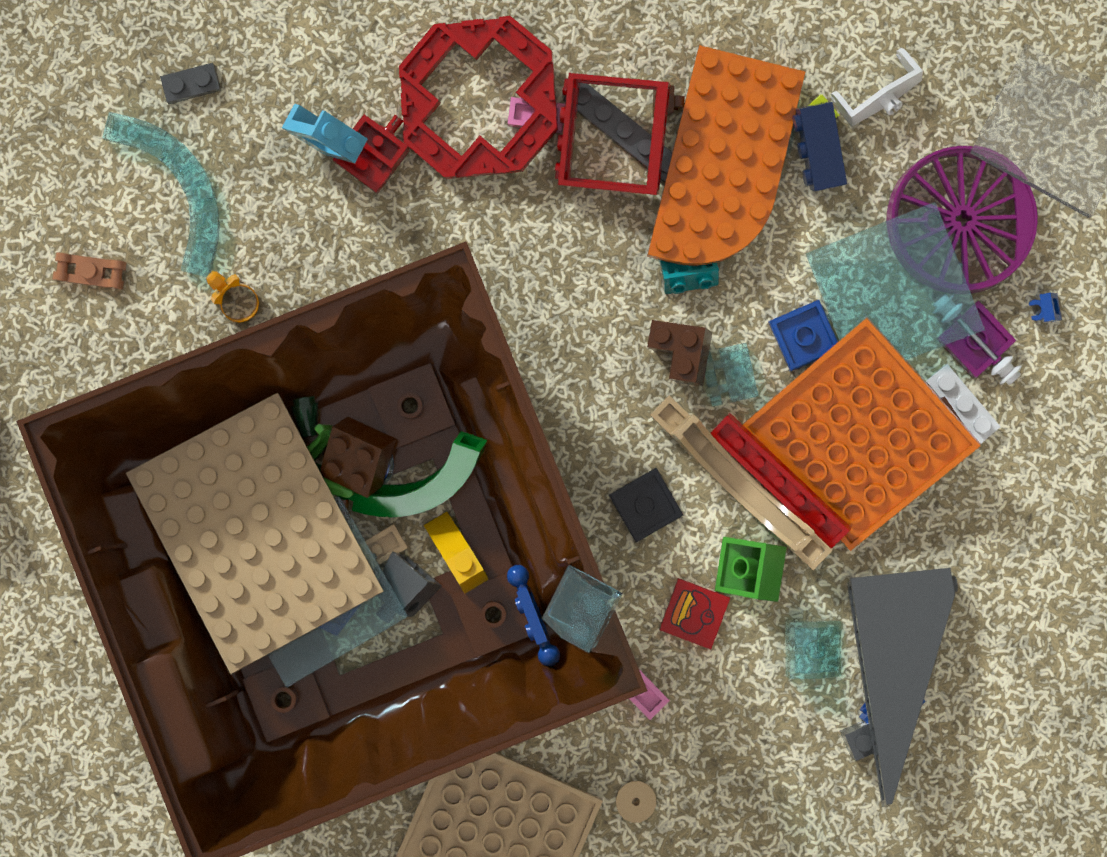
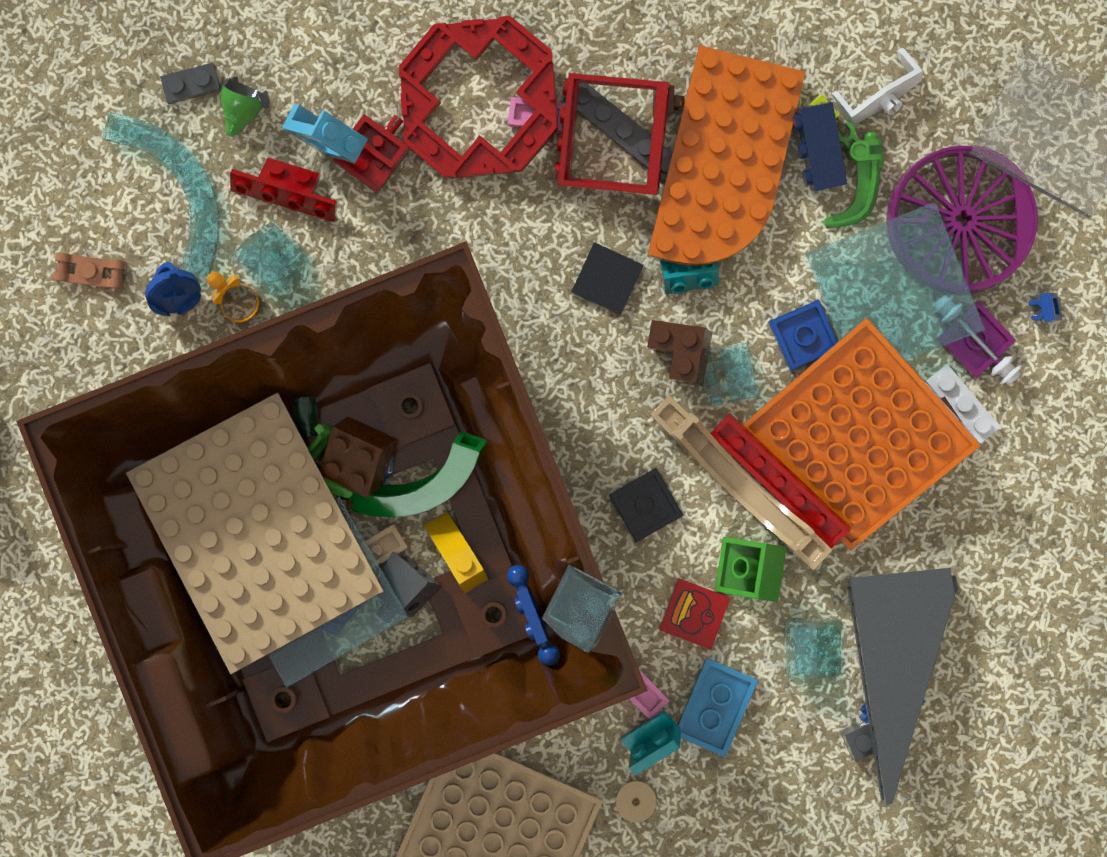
none -> blue tile [145,262,201,316]
none -> bright green hat [220,77,270,137]
none -> red bracket [230,158,337,222]
none -> clear light blue slope [230,221,313,298]
none -> black tile [571,242,644,315]
none -> teal bracket [621,711,681,776]
none -> dark azure plate [677,657,758,757]
none -> bright green piece [823,122,883,227]

